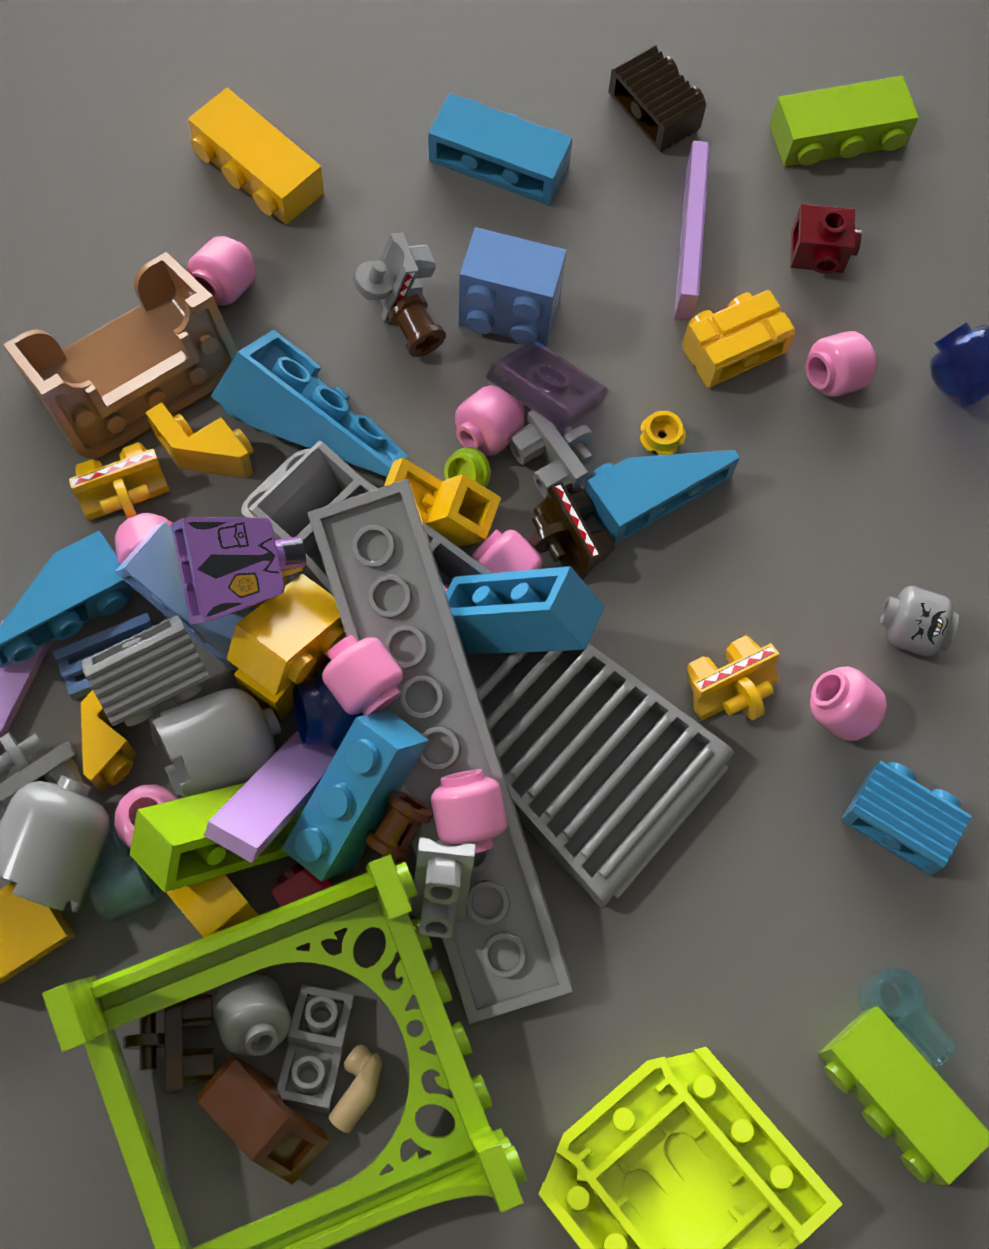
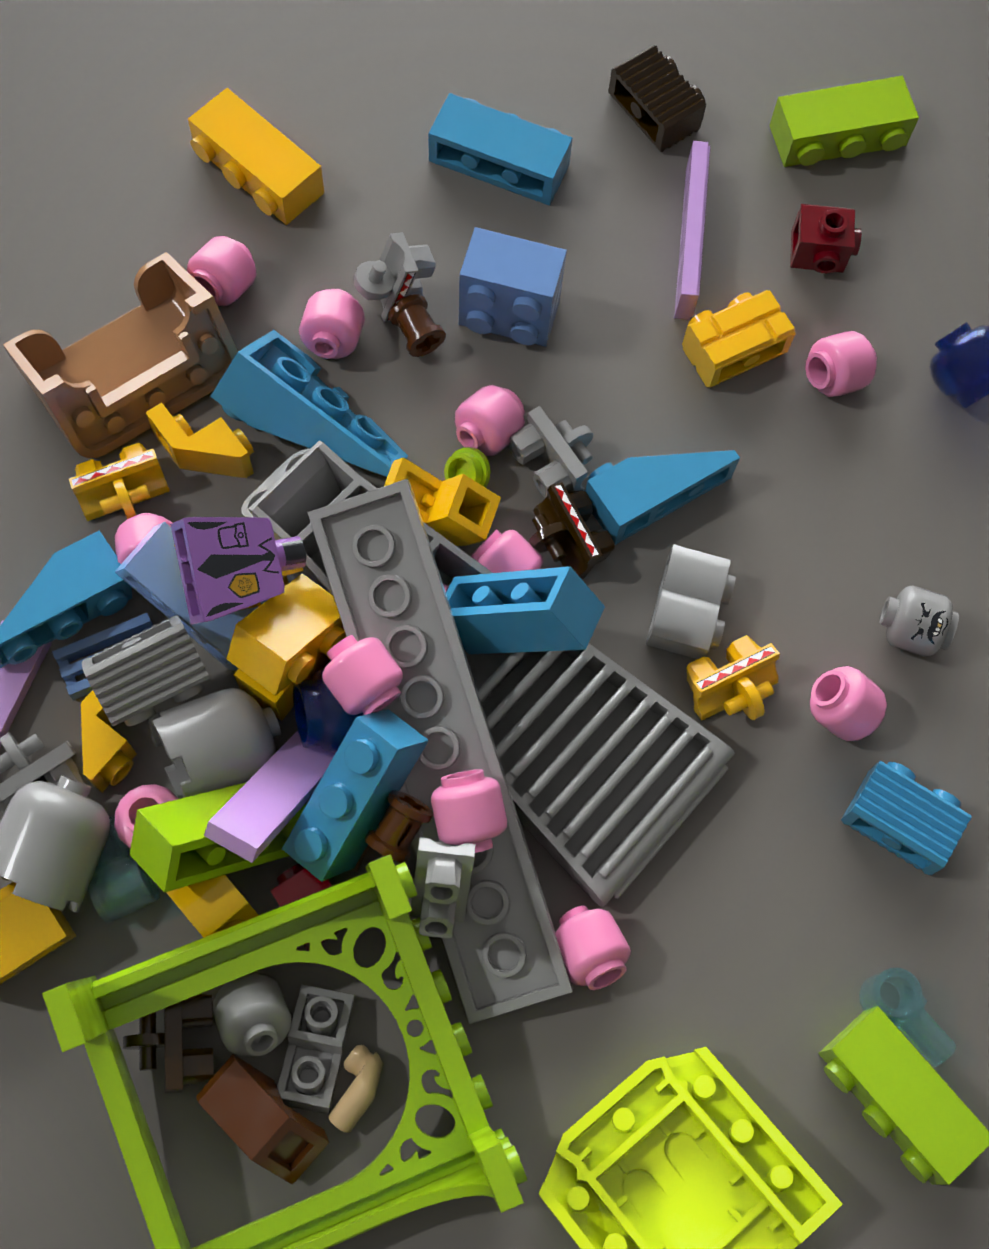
clear purple tile [486,341,609,430] -> none
yellow plate [640,411,686,455] -> none
none -> bright pink head [299,289,365,359]
none -> bright pink head [556,906,631,990]
none -> light grey brick [646,544,736,659]

